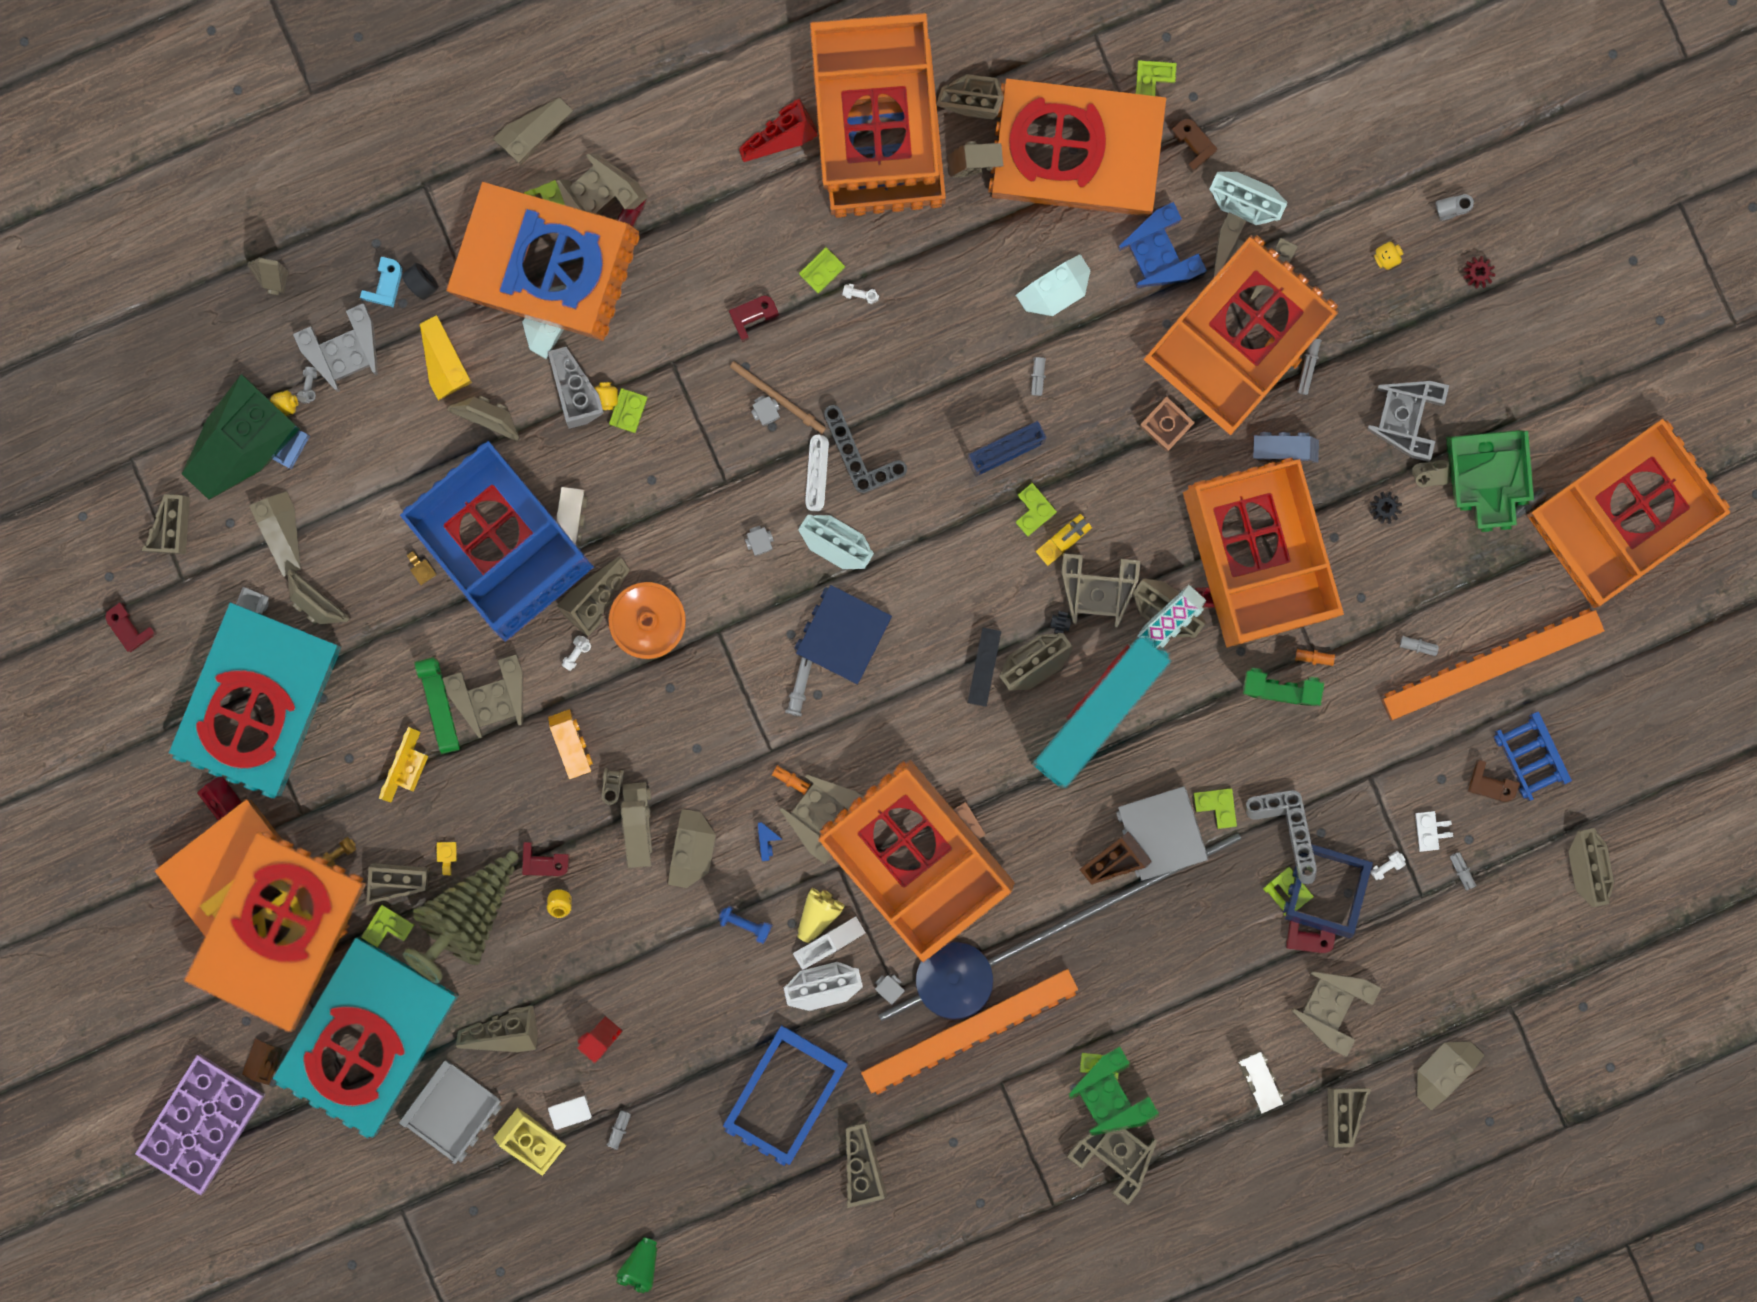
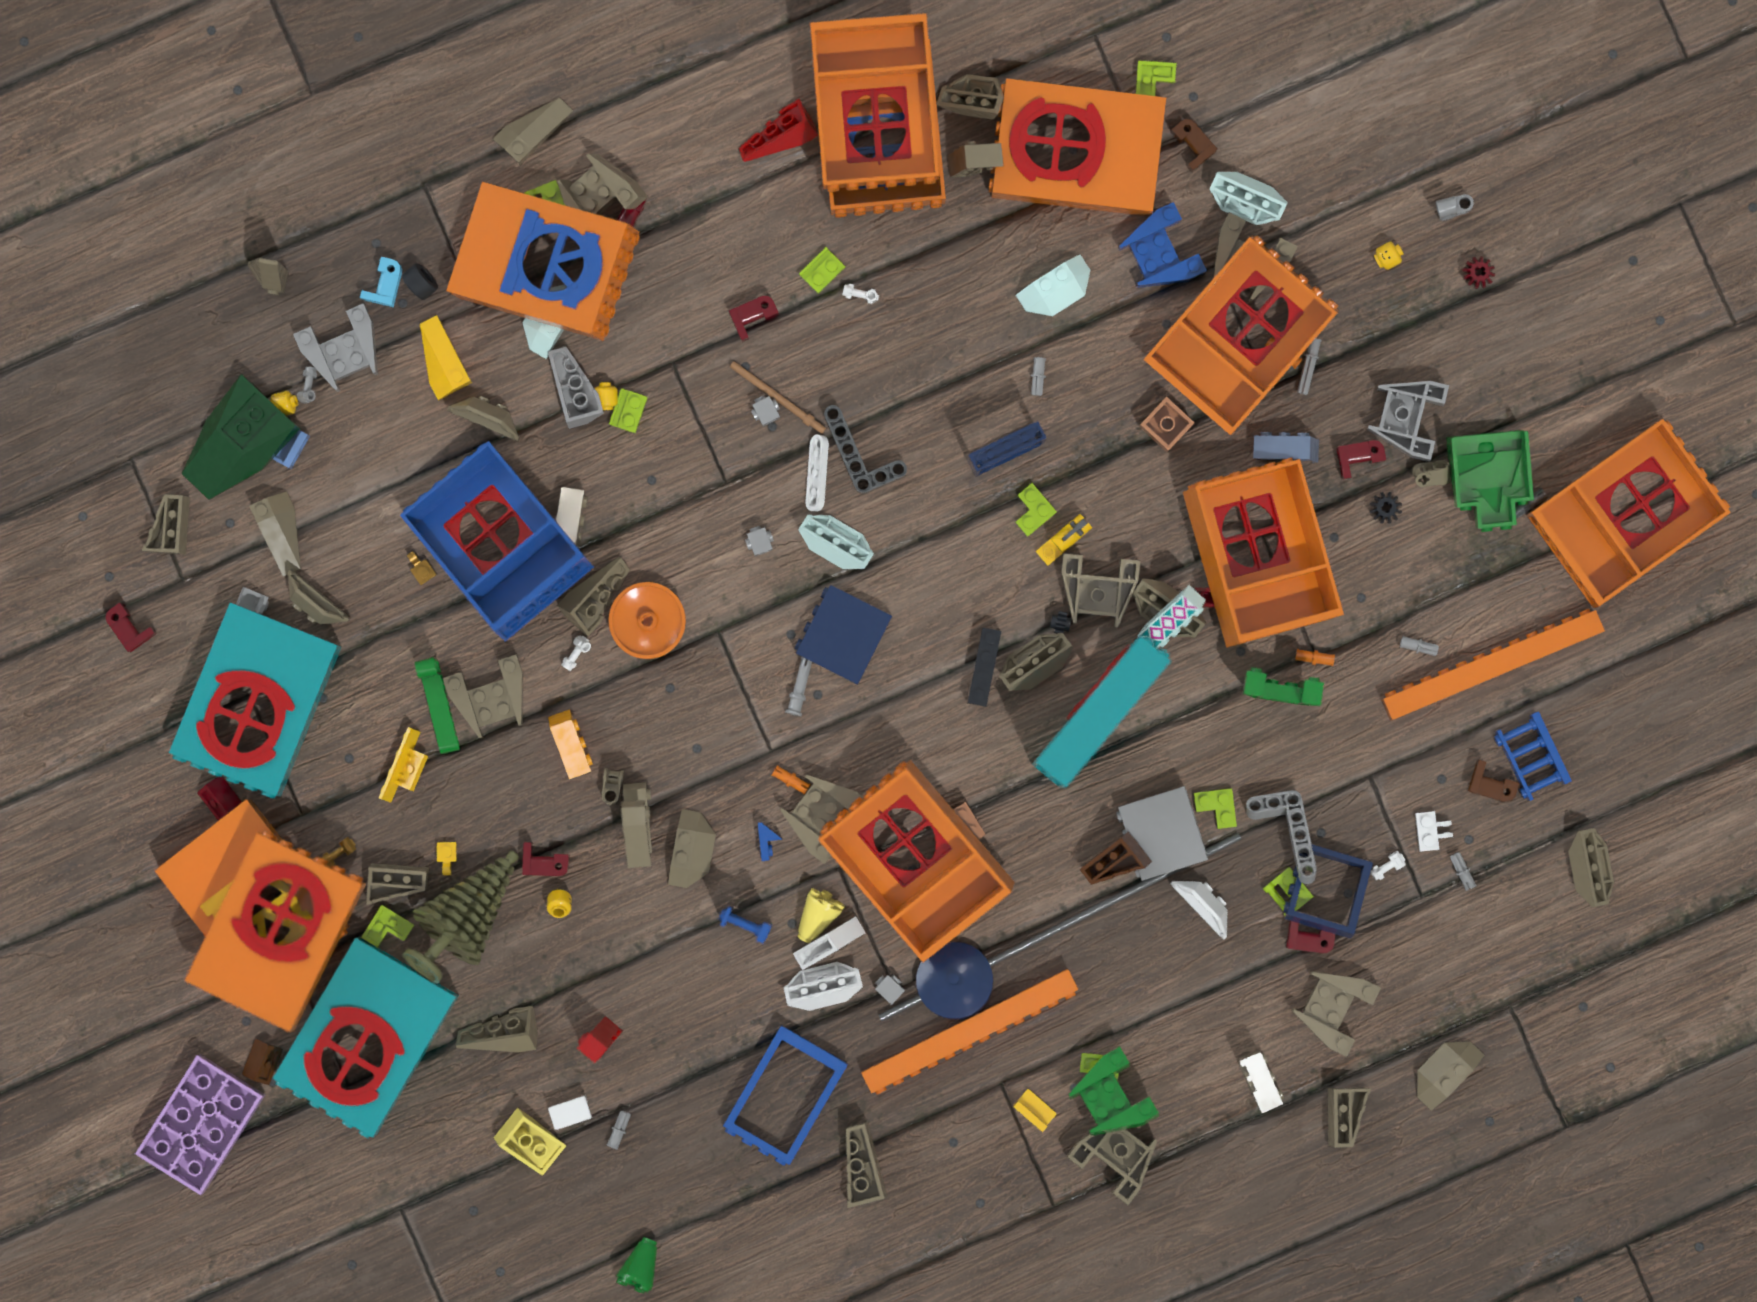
light grey panel [399,1060,502,1164] -> none
none -> yellow panel [1013,1089,1056,1132]
none -> white wedge [1170,881,1227,940]
none -> dark red piece [1336,440,1386,480]

